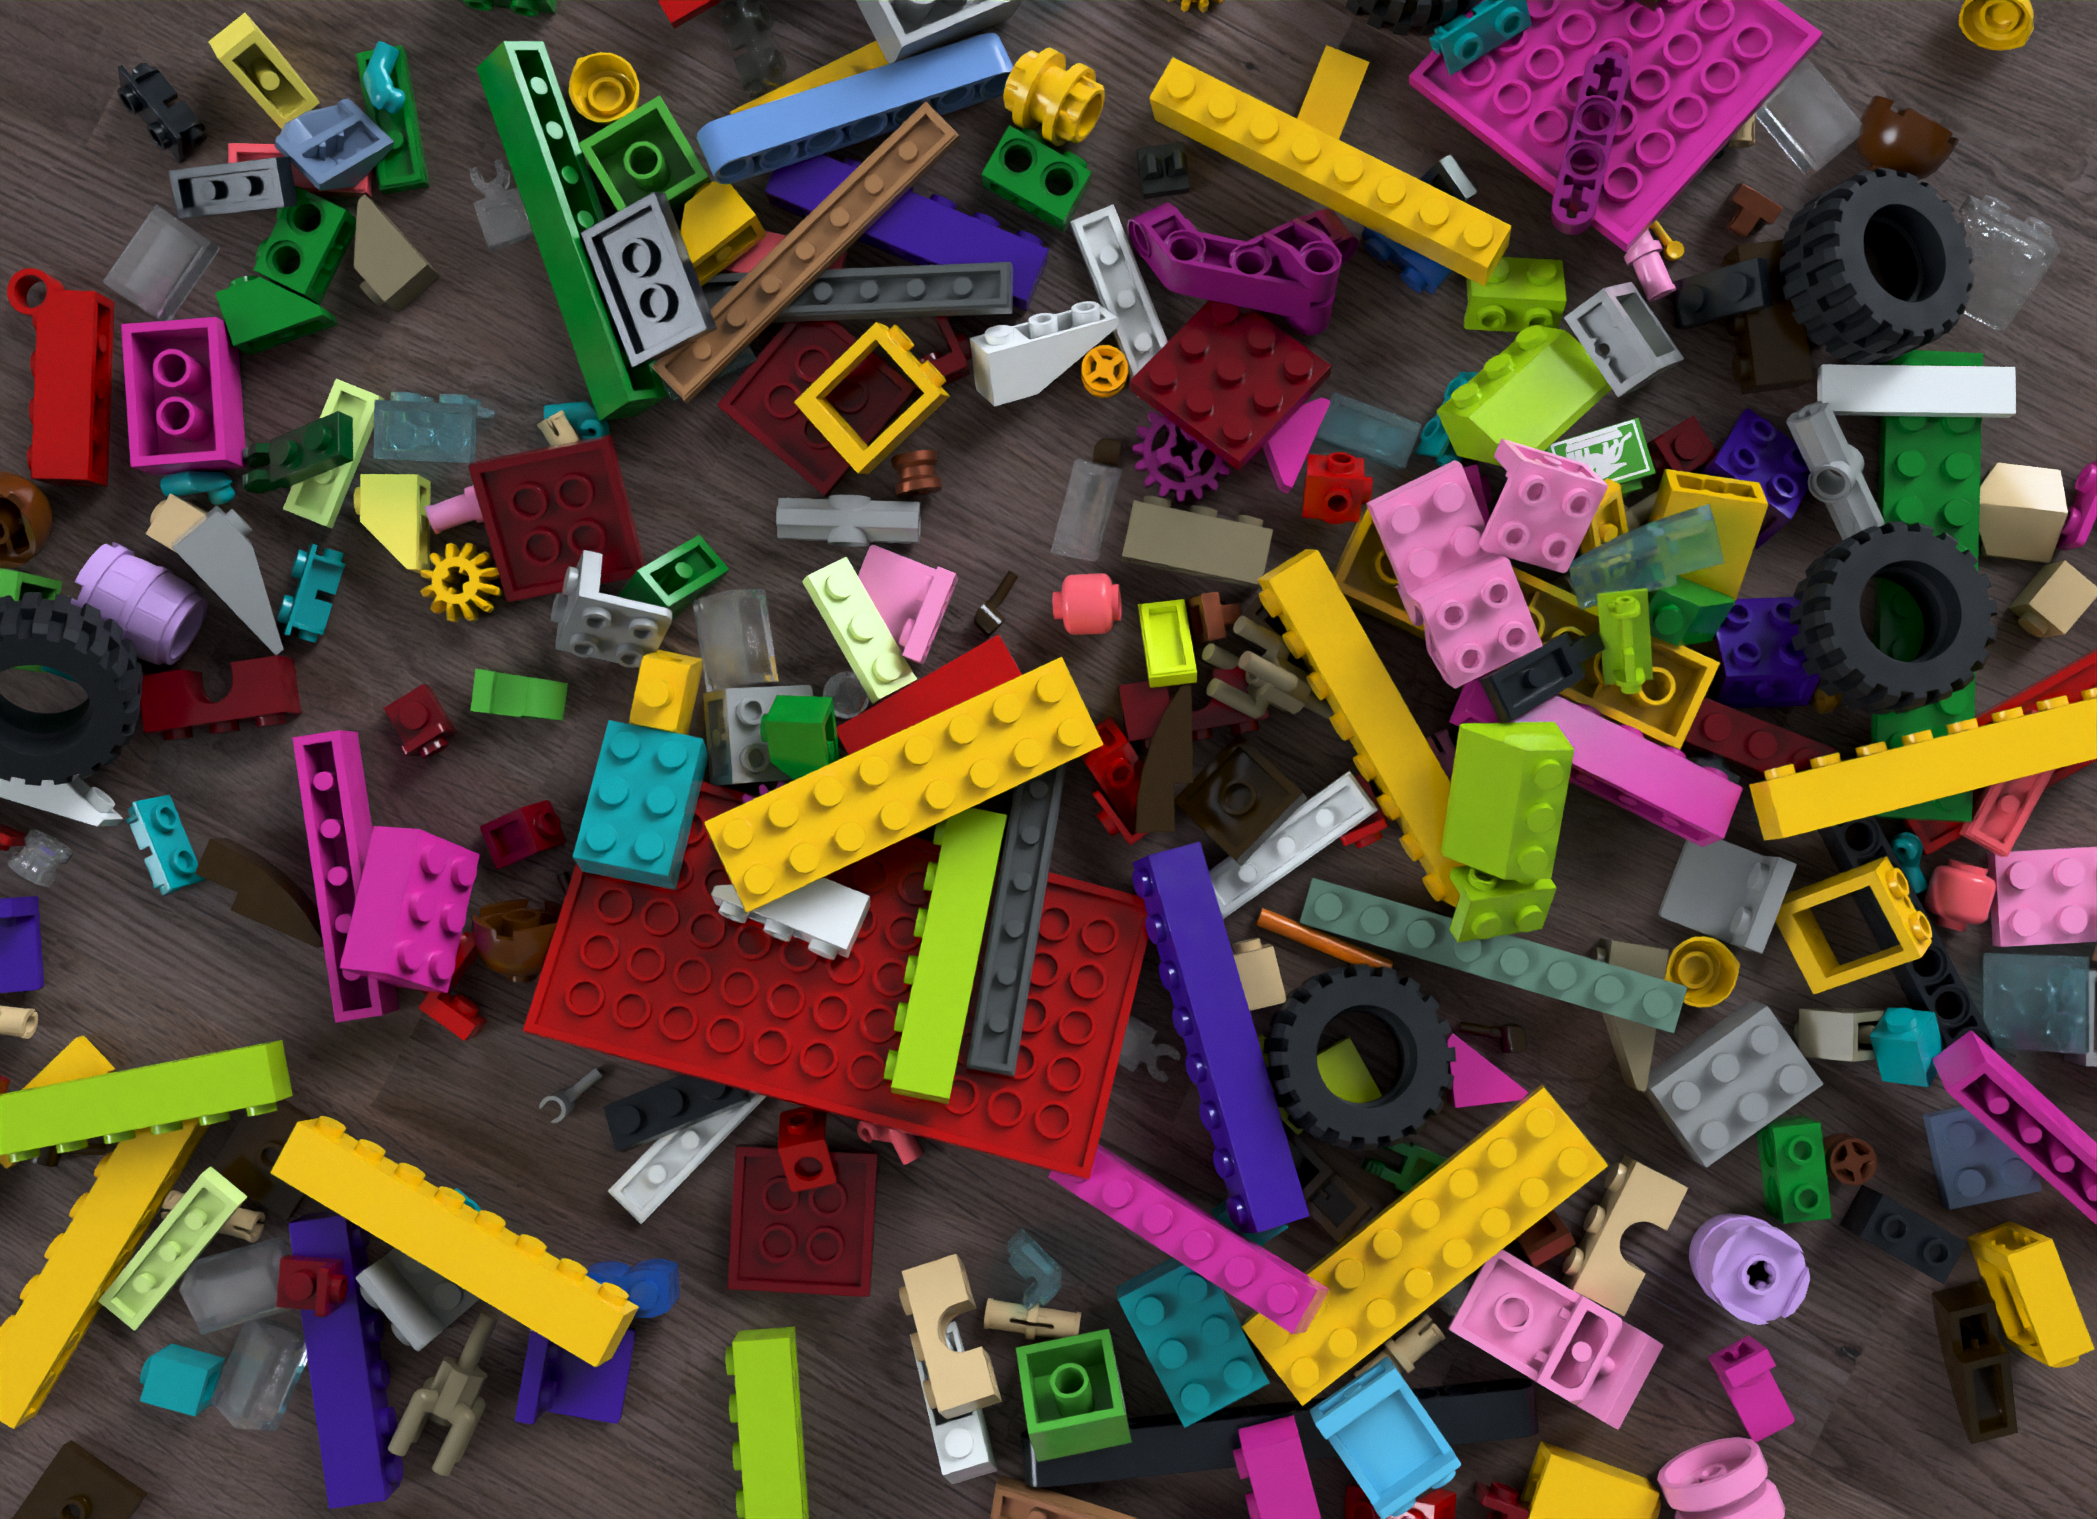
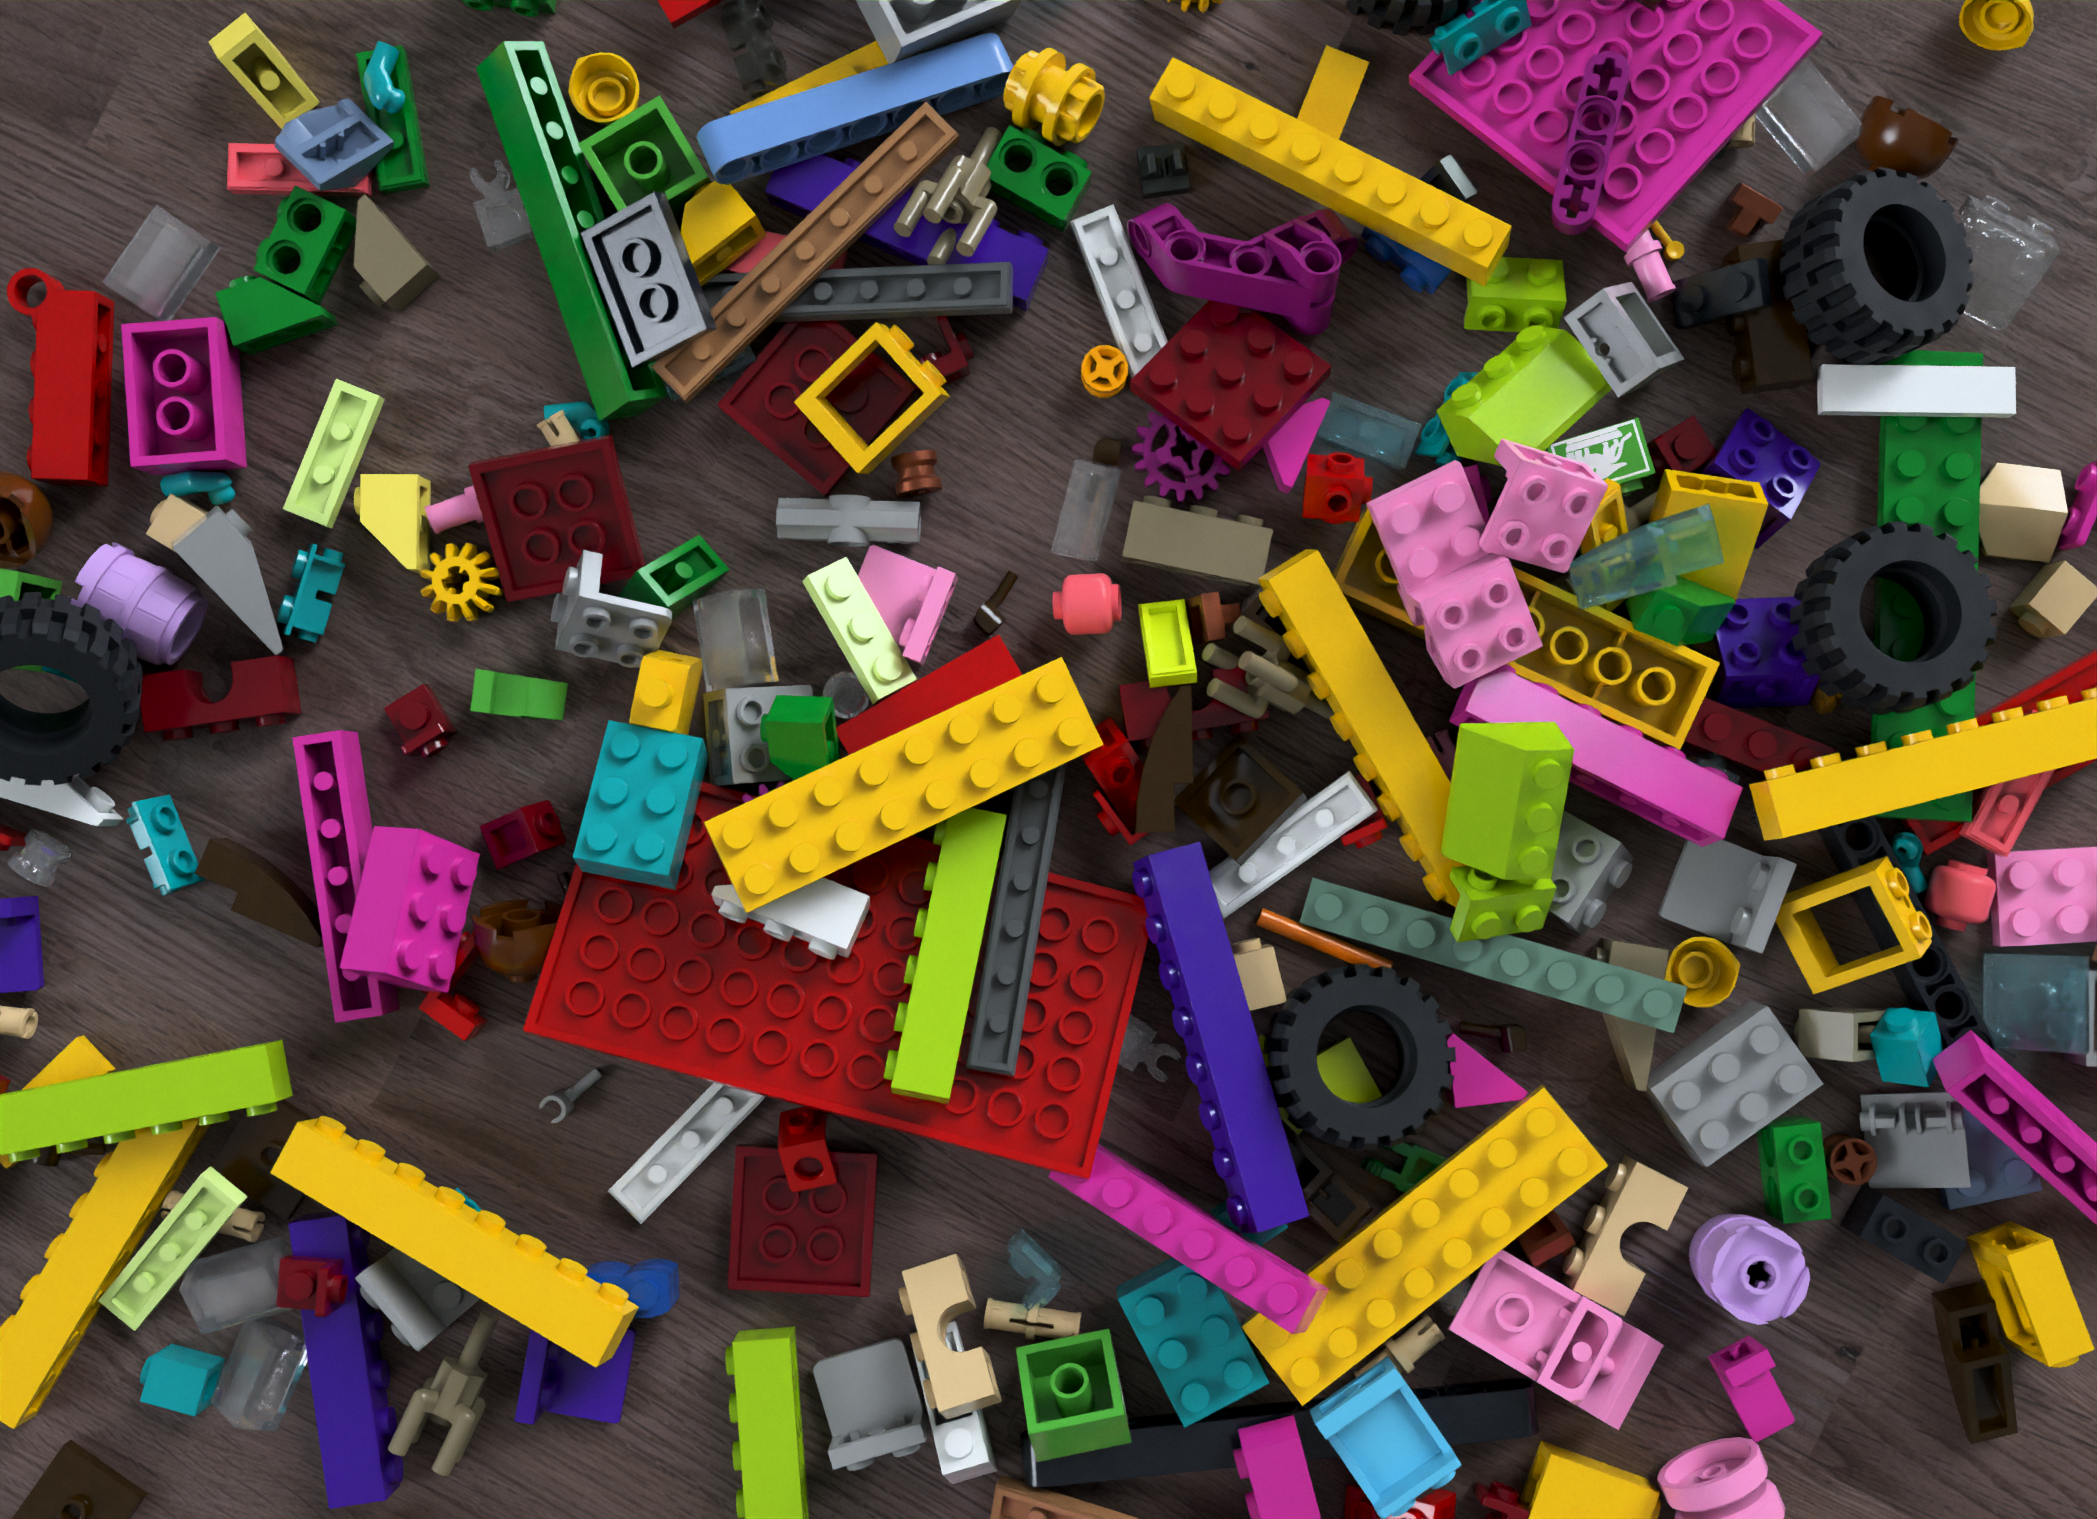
black hinge [117,63,207,163] -> none
plate [169,157,298,219] -> none
dark green hinge [242,411,353,494] -> none
clear light blue bracket [373,392,495,464] -> none
black plate [603,1075,751,1153] -> none
coral arm [857,1121,924,1165] -> none
white slope [969,301,1118,407] -> none
black hinge [1479,631,1606,723] -> none
lime hinge [1597,588,1653,694] -> none
light grey piece [1786,401,1885,540] -> none
none -> light grey bracket [813,1337,929,1471]
none -> dark tan plant [894,127,1003,265]
none -> light grey bracket [1549,811,1634,936]
none -> light grey hinge [1860,1092,1971,1188]

